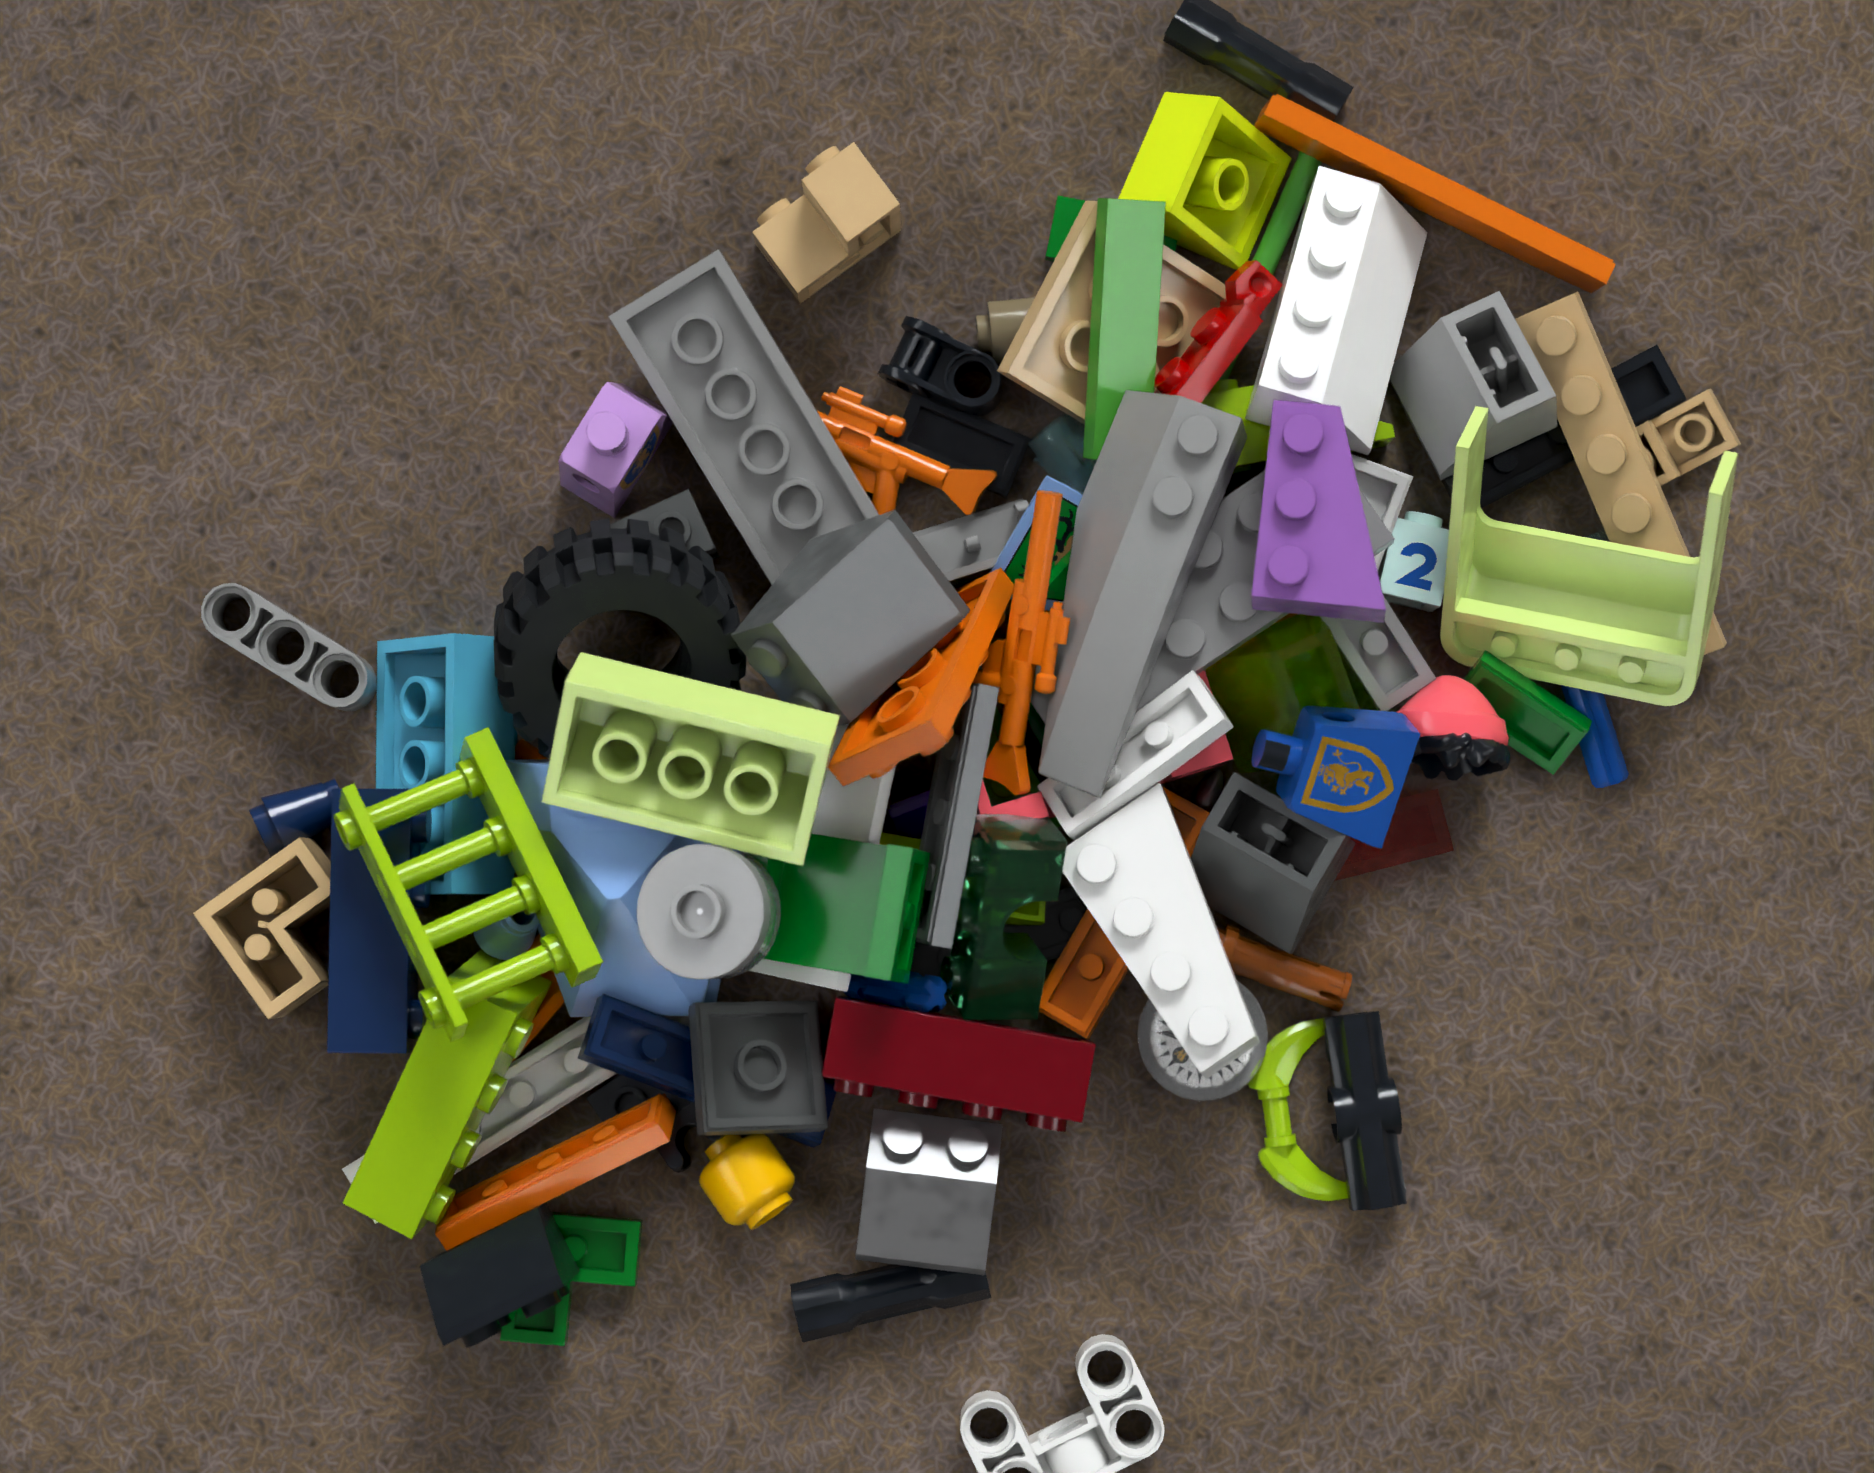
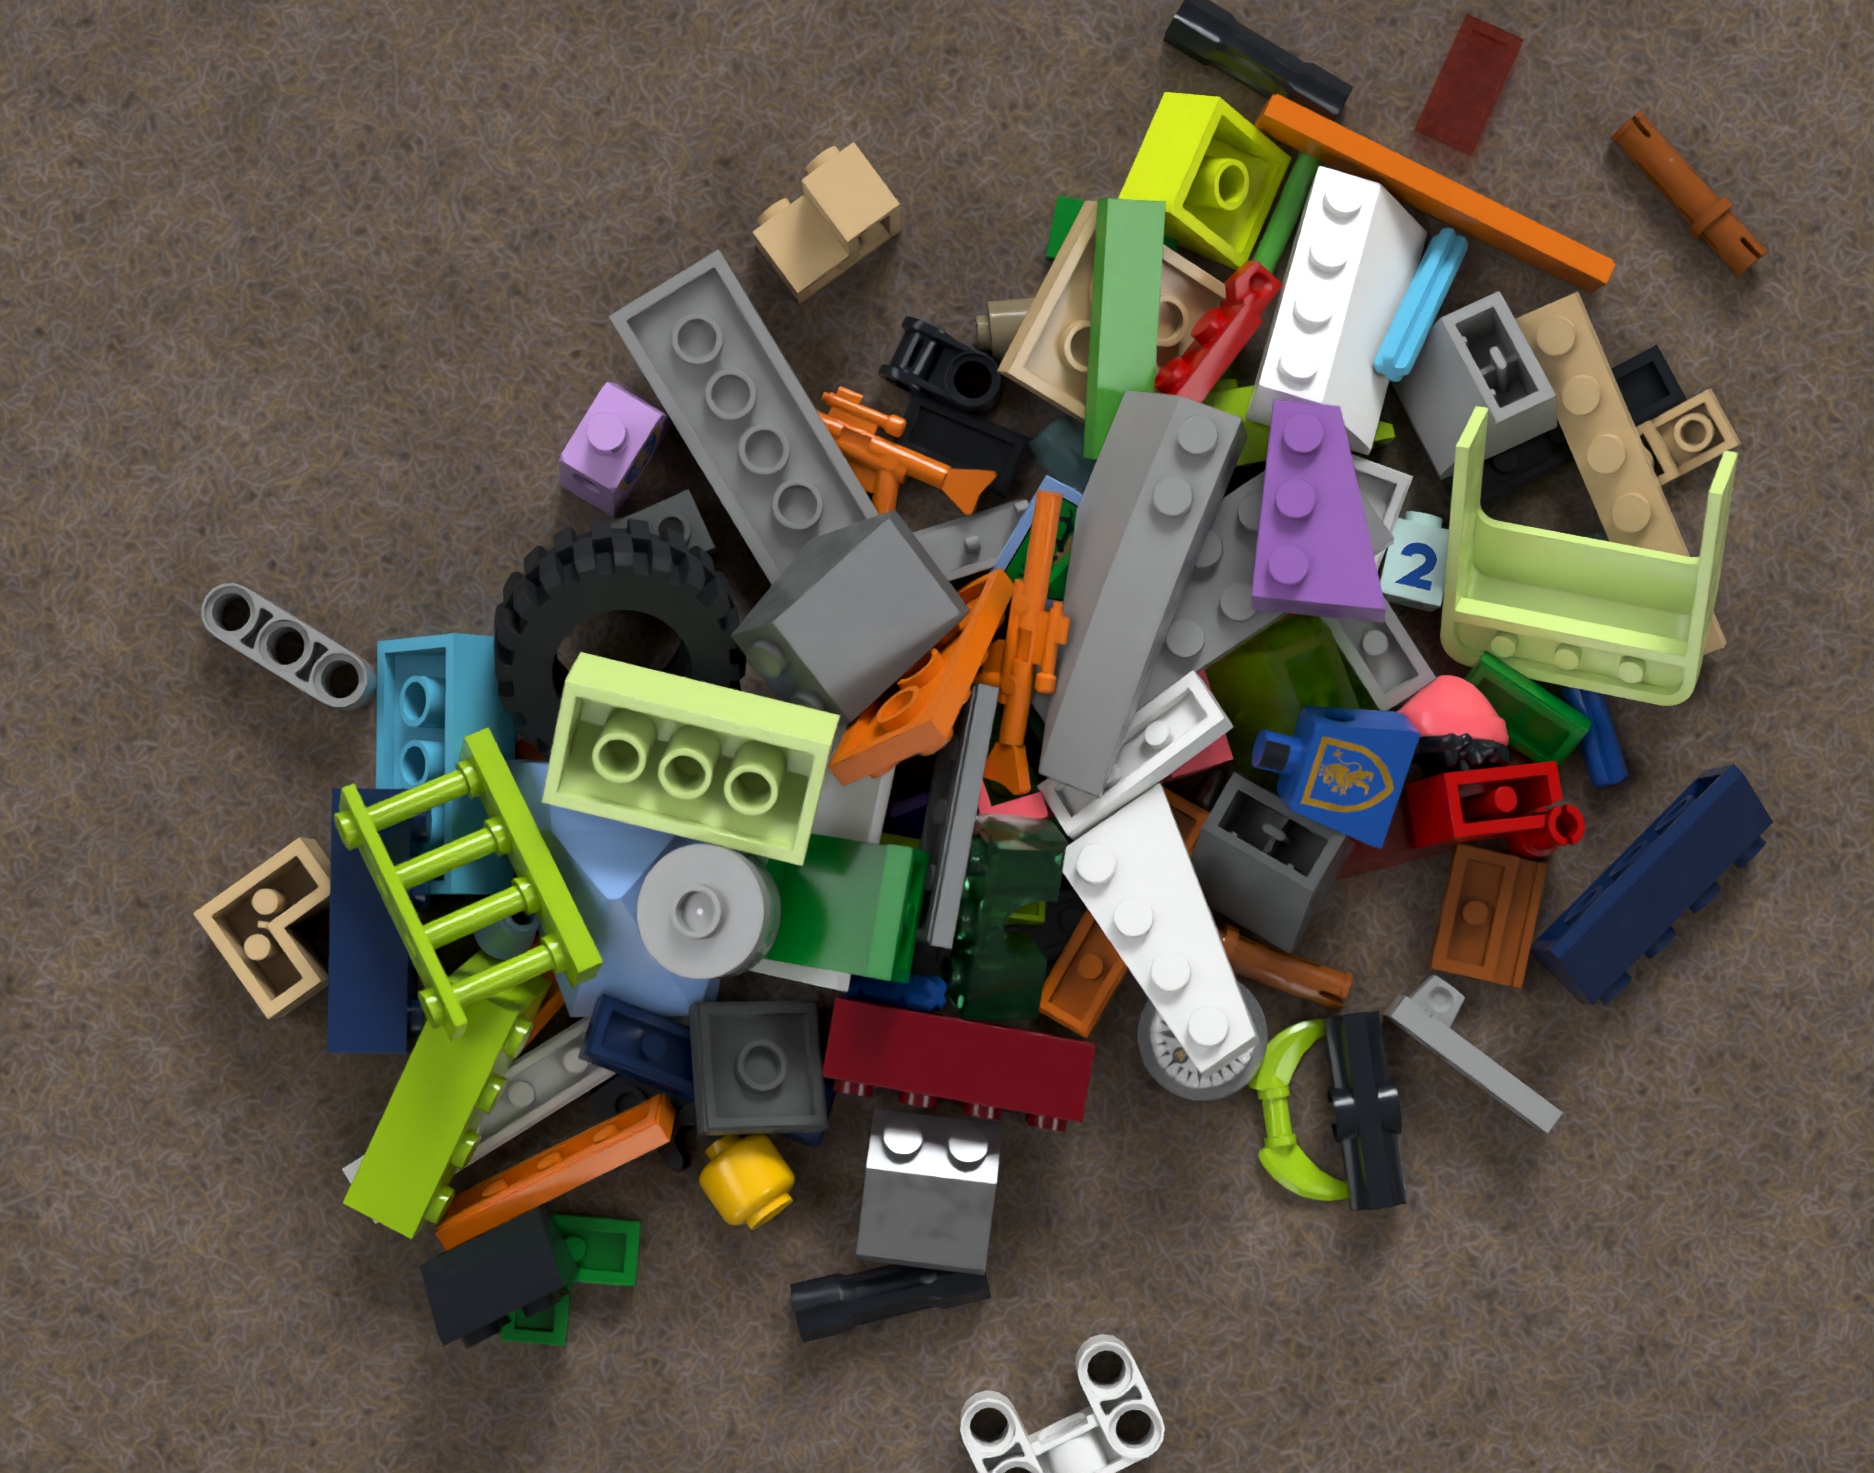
dark blue cone [249,779,339,856] -> none
none -> medium azure axle [1374,228,1468,382]
none -> light grey hinge [1383,975,1563,1133]
none -> red hinge [1406,761,1585,860]
none -> clear red tile [1414,14,1524,156]
none -> dark orange plate [1427,843,1548,989]
none -> dark blue slope [1530,764,1773,1005]
none -> dark orange pin [1610,110,1769,278]

